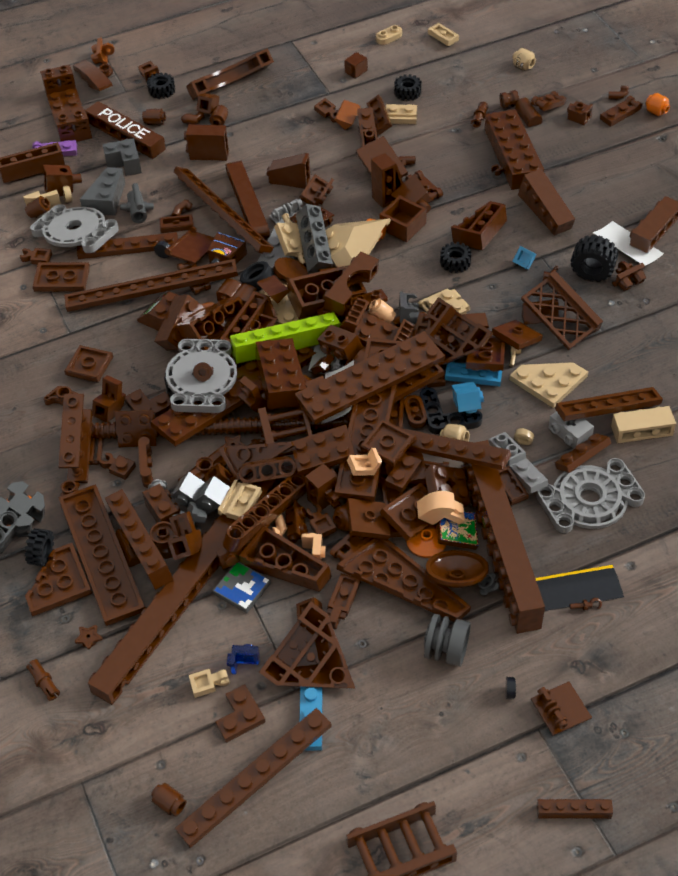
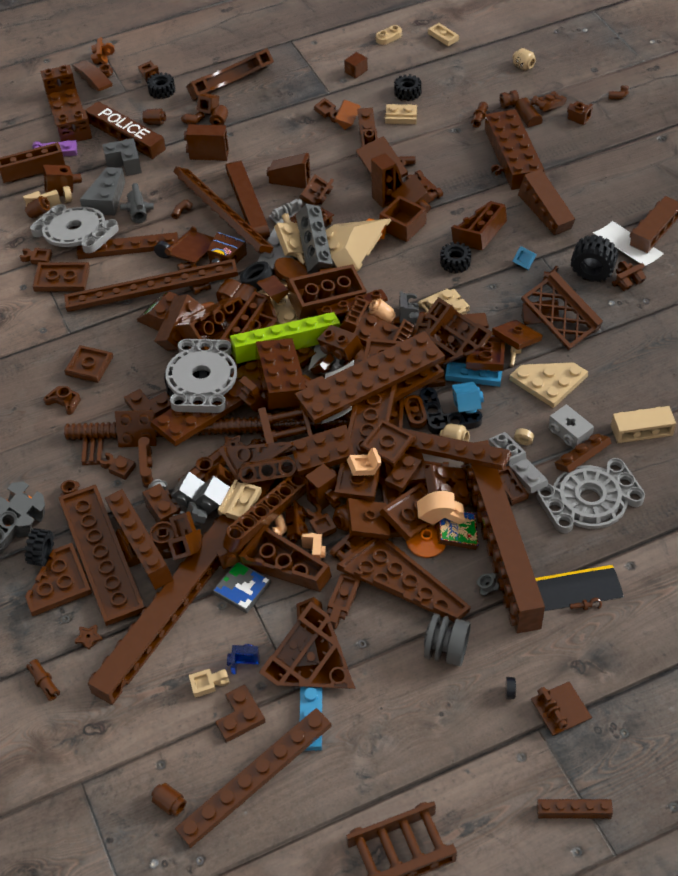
reddish brown fence [58,394,92,483] -> none
reddish brown brick [92,375,126,422] -> none
reddish brown tile [159,214,194,233] -> none
reddish brown plate [193,362,214,381] -> none
reddish brown arch [323,251,379,316] -> none
reddish brown tile [366,95,392,135] -> none
reddish brown dish [426,550,489,588] -> none
reddish brown plate [555,387,663,421] -> none
reddish brown plate [600,96,643,127] -> none
orange head [645,93,670,116] -> none

